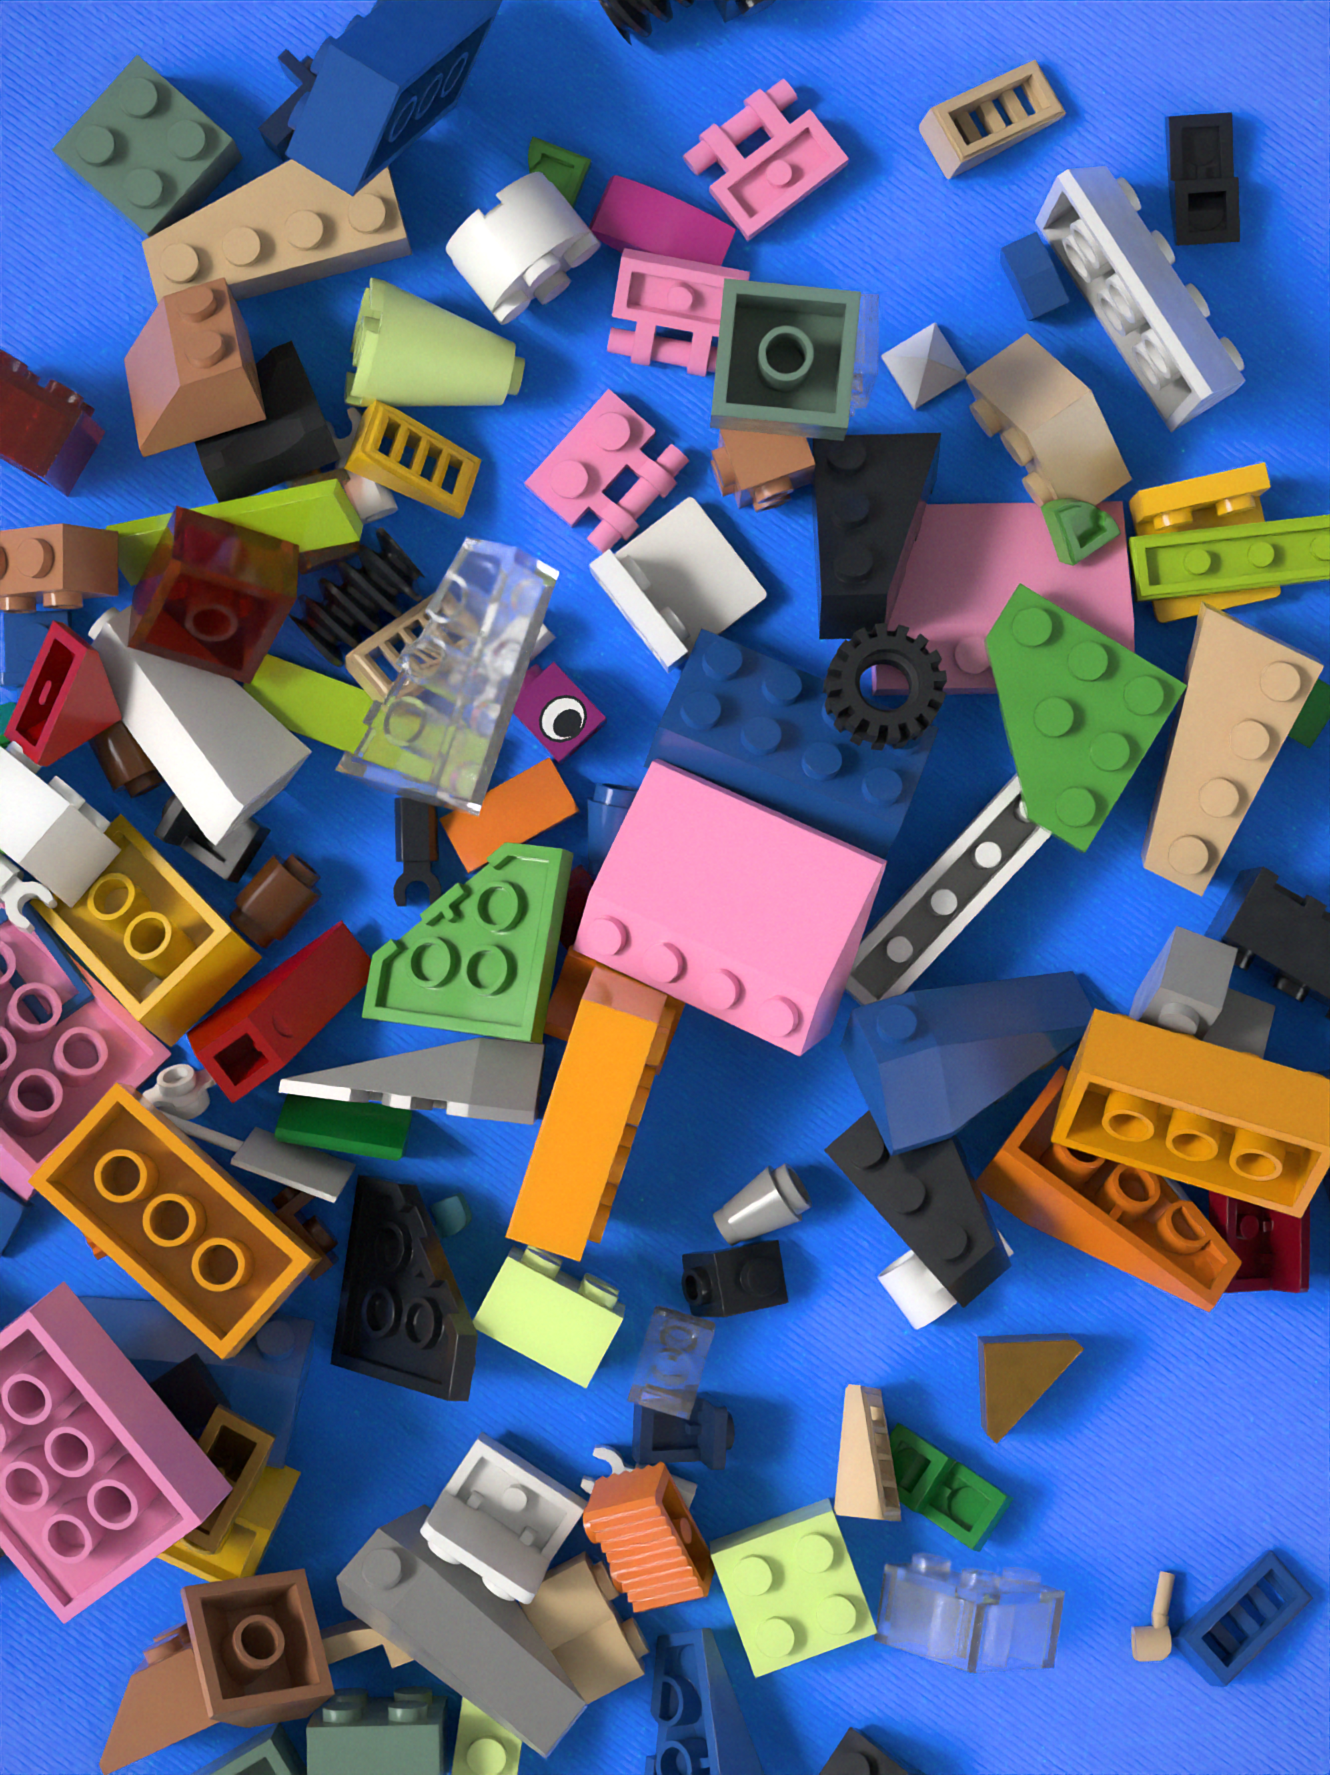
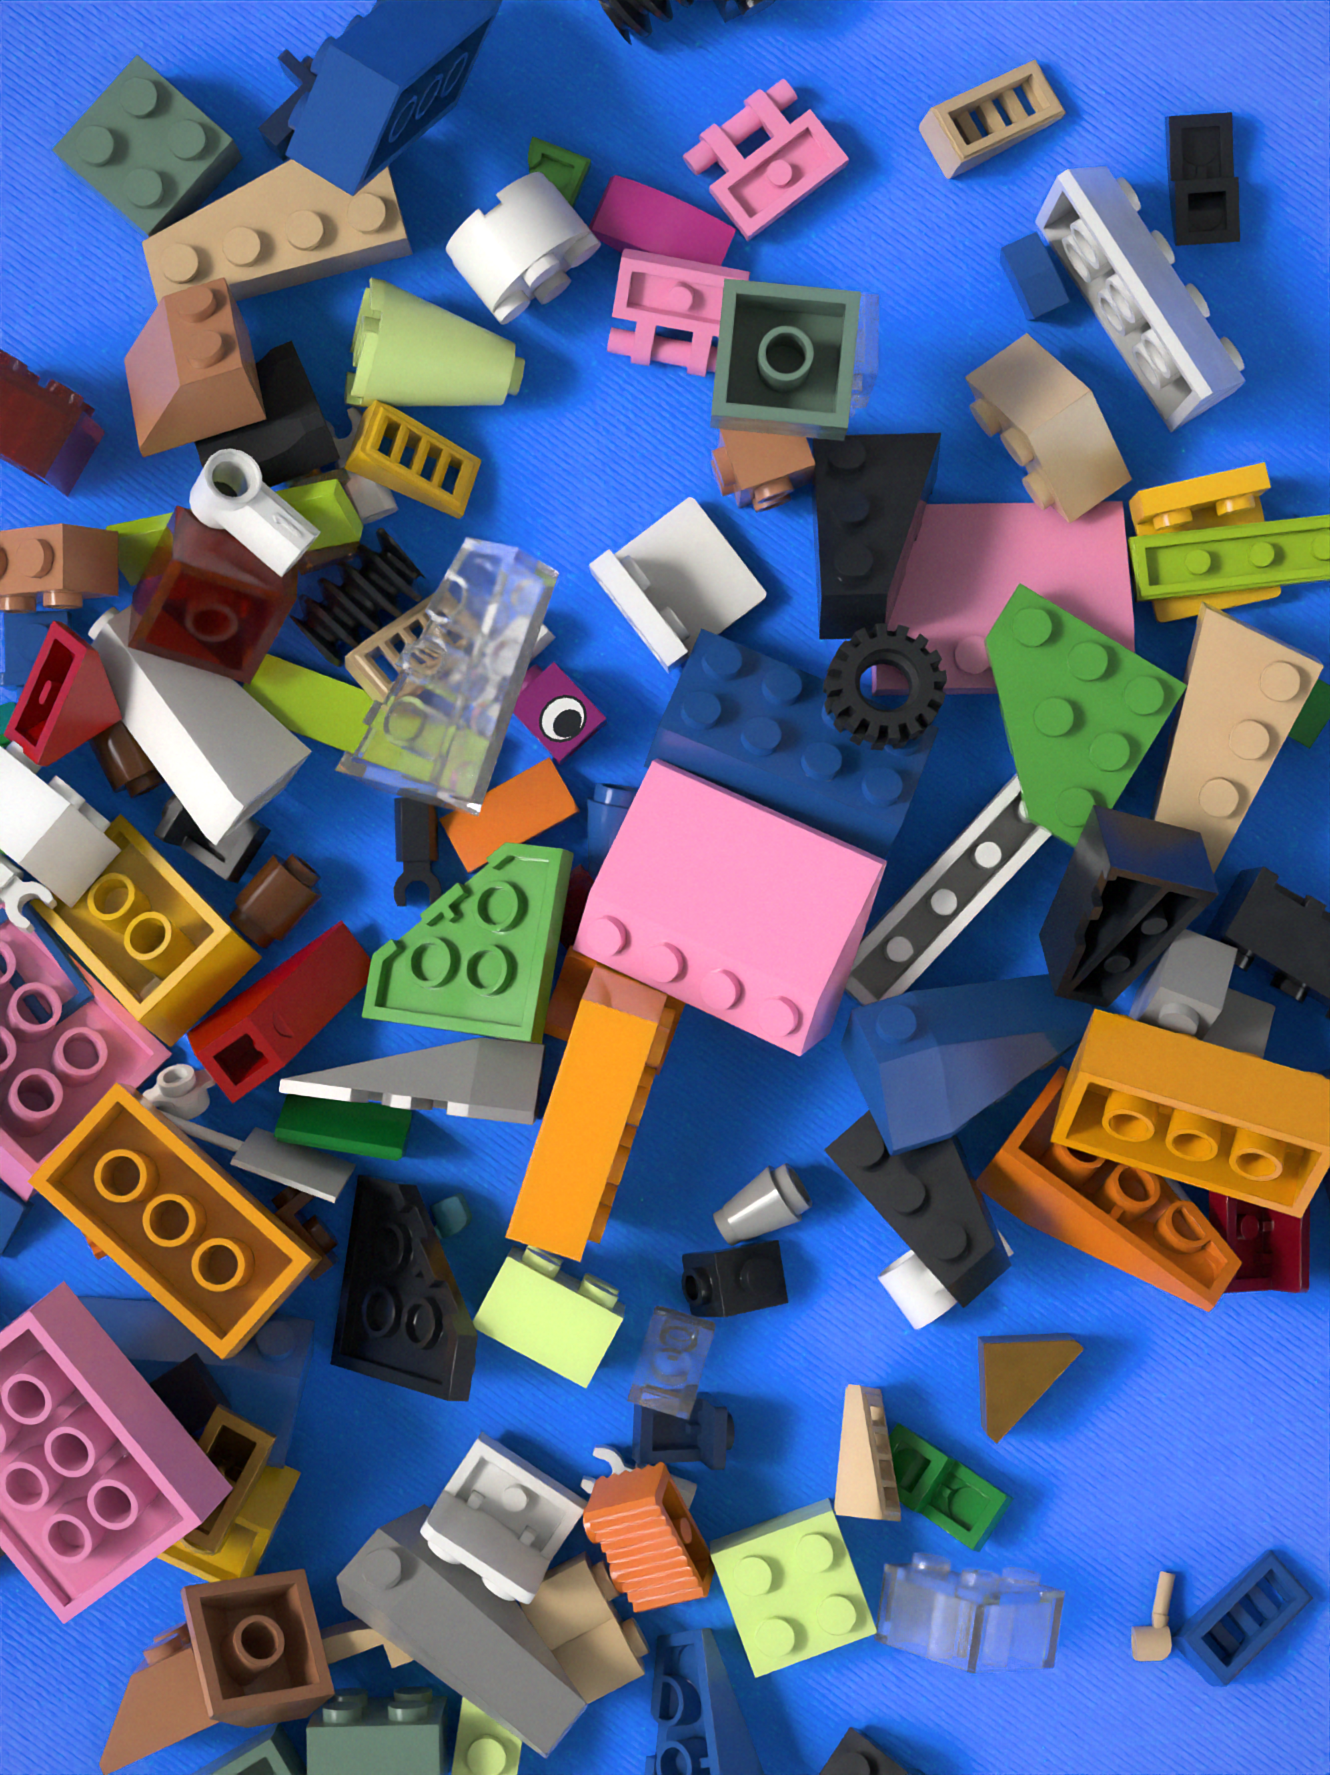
bright pink plate [524,389,689,554] -> none
white slope [881,322,968,410] -> none
bright green tile [1040,498,1121,566] -> none
none -> white piece [189,449,321,577]
none -> black wedge [1039,805,1219,1008]

